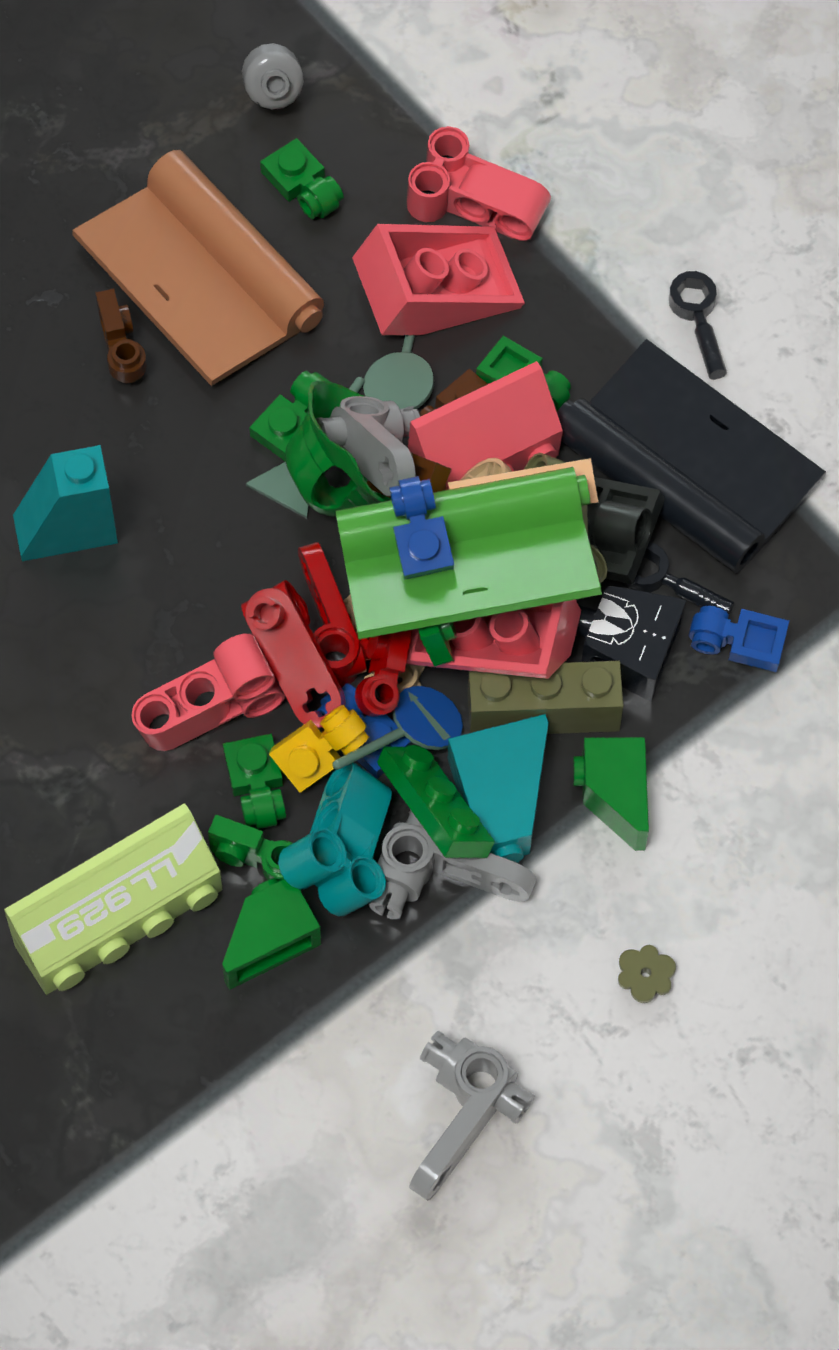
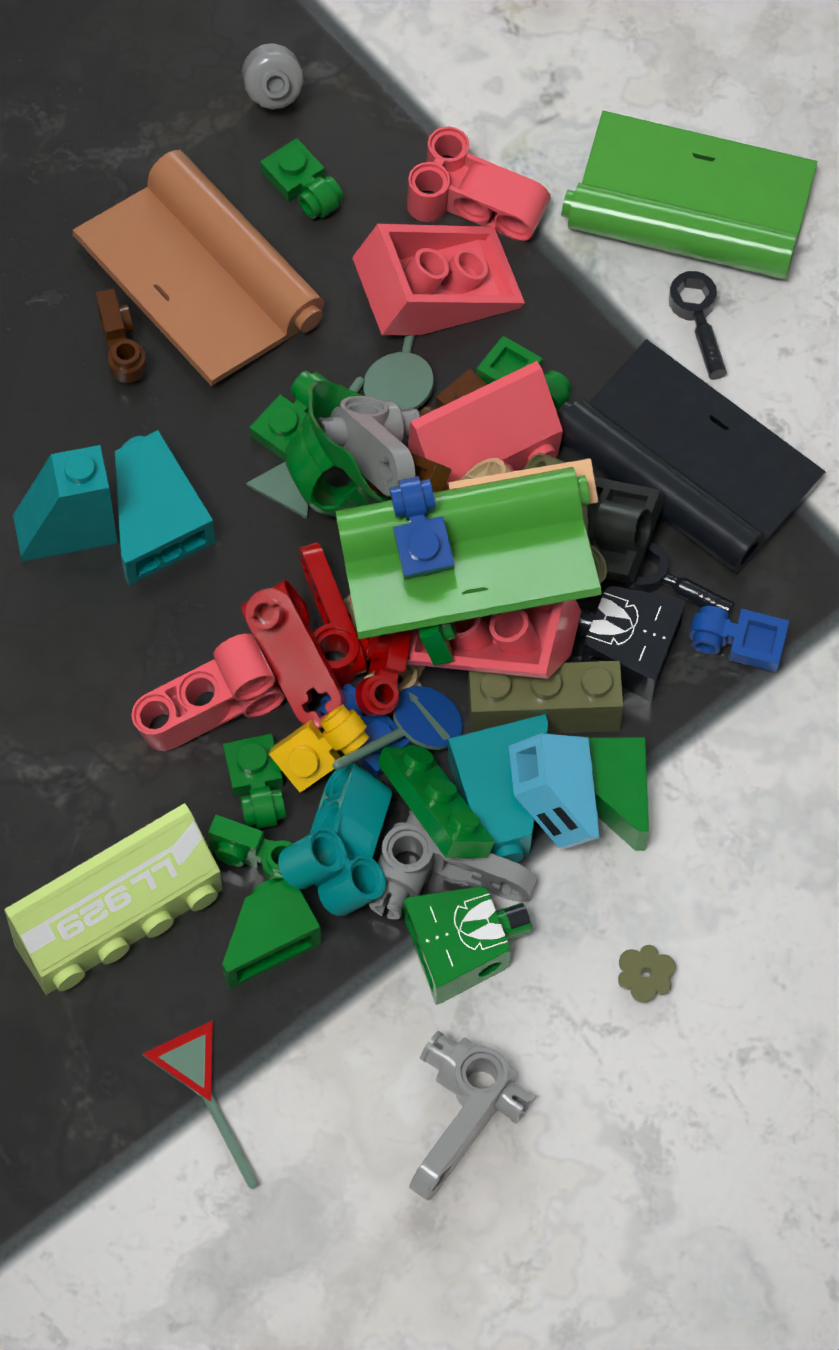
none -> teal slope [115,430,215,585]
none -> sand green piece [142,1020,258,1189]
none -> green torso [403,886,532,1005]
none -> medium azure slope [509,733,600,849]
none -> bright green door [561,110,818,280]

